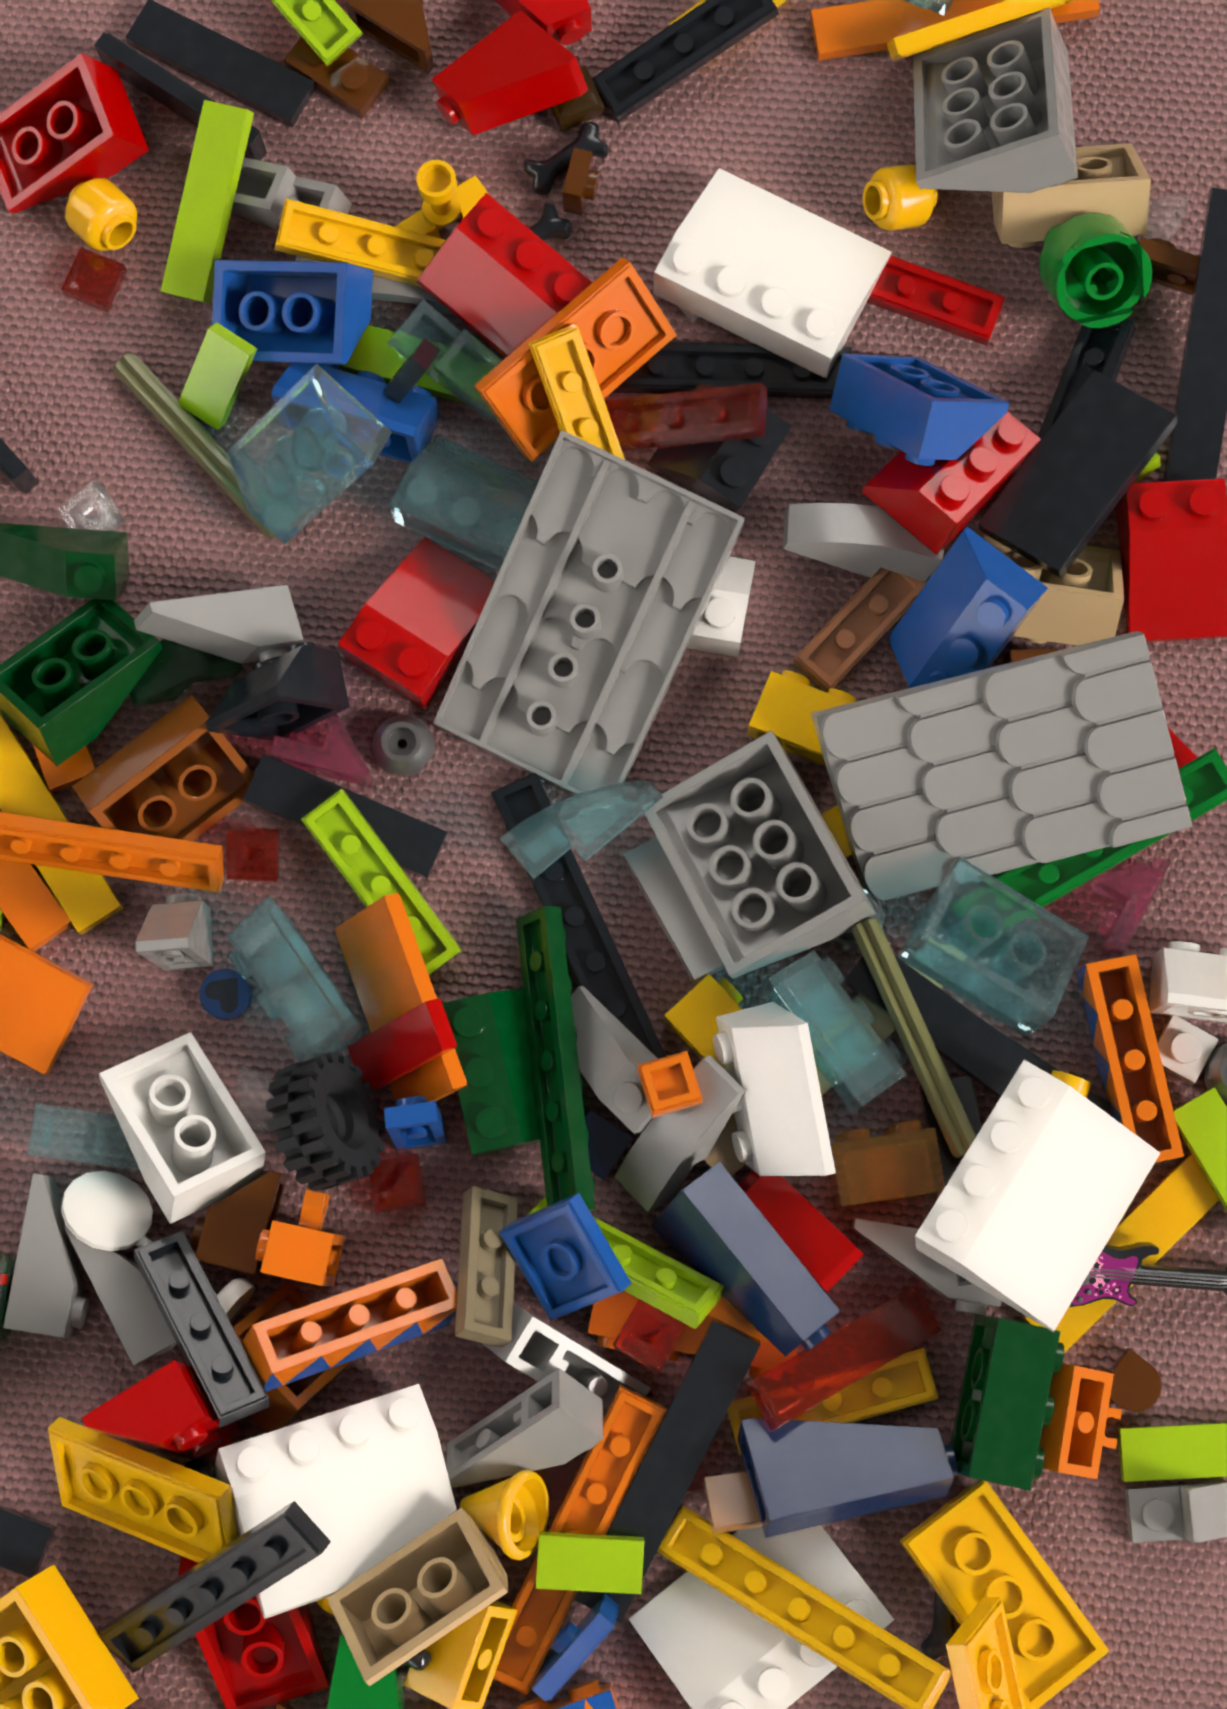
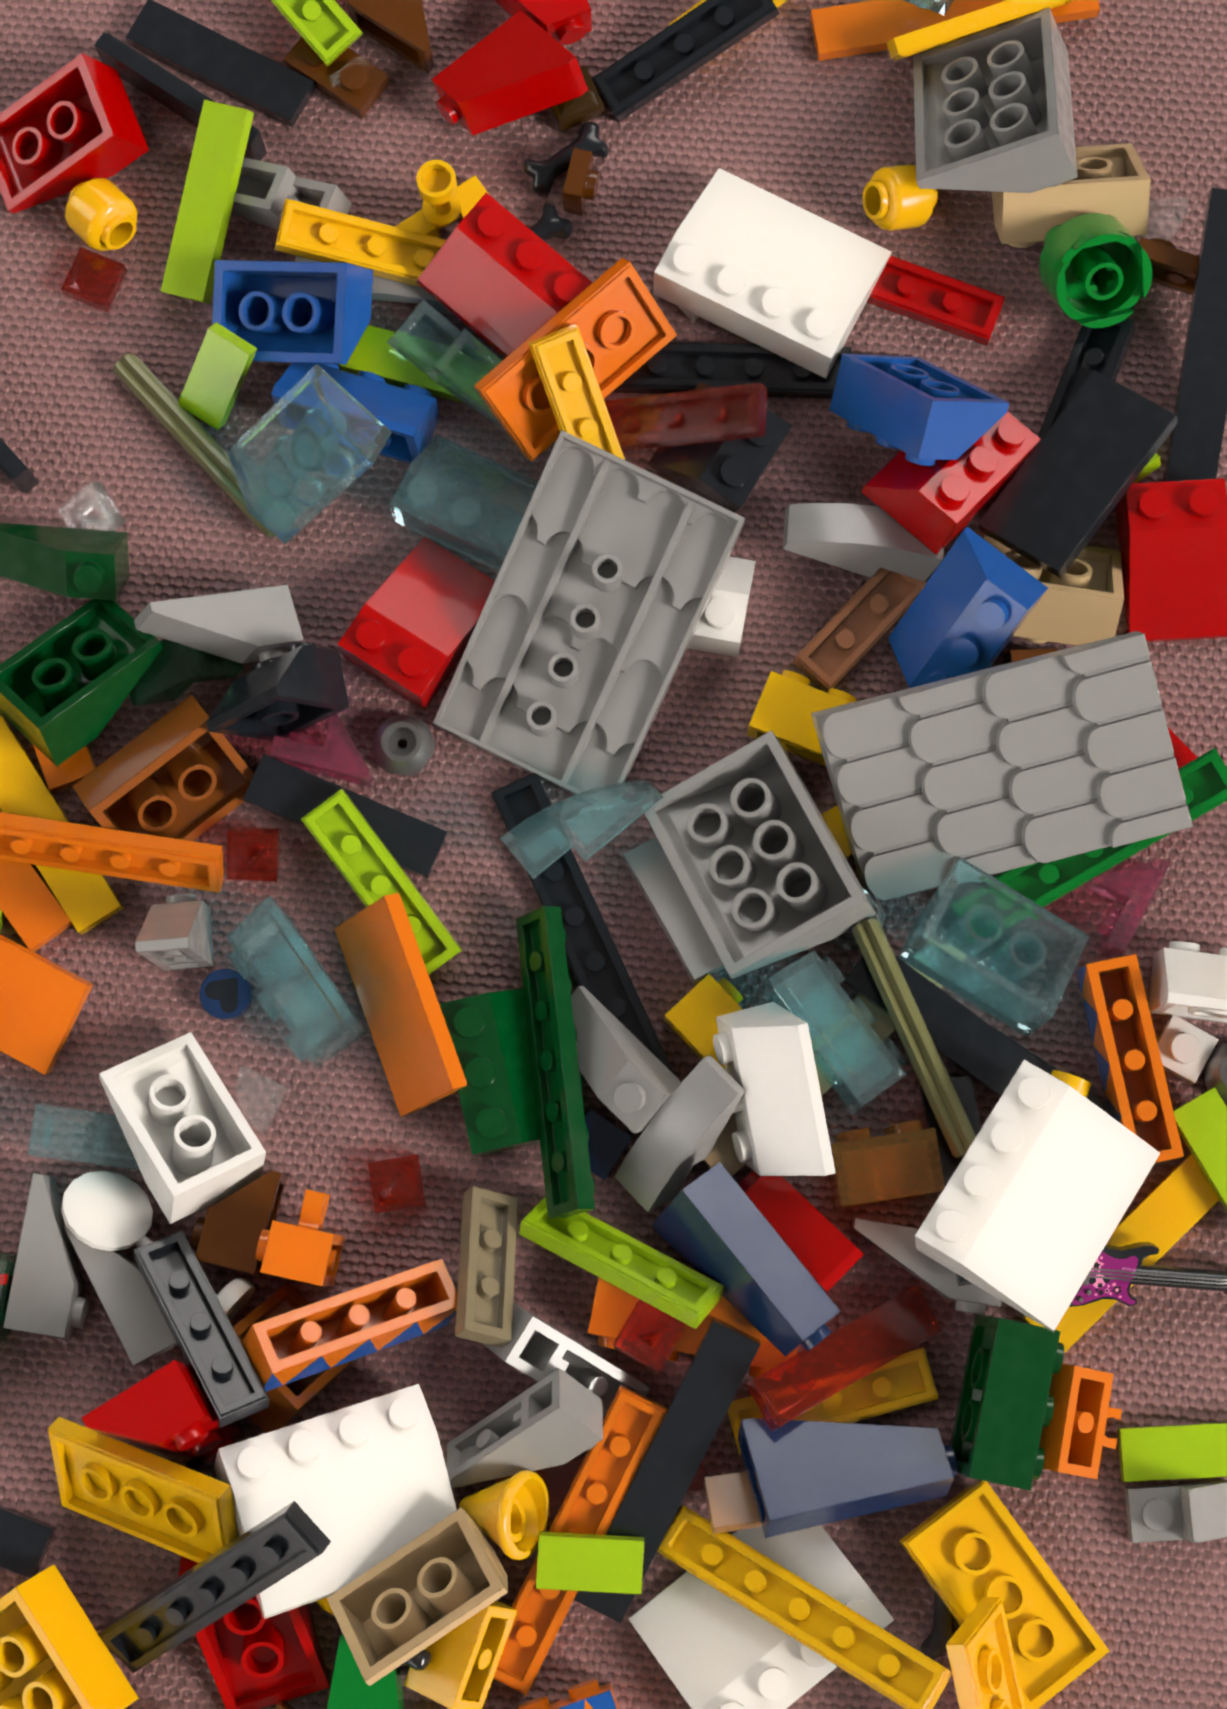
black tyre [266,1052,385,1191] -> none
red tile [347,998,457,1092] -> none
black tile [384,338,440,404] -> none
blue plate [384,1096,448,1150] -> none
blue tile [499,1193,632,1320] -> none
blue plate [532,1594,619,1701] -> none
orange tile [637,1051,703,1118] -> none
reddish brown tile [1109,1348,1162,1412] -> none

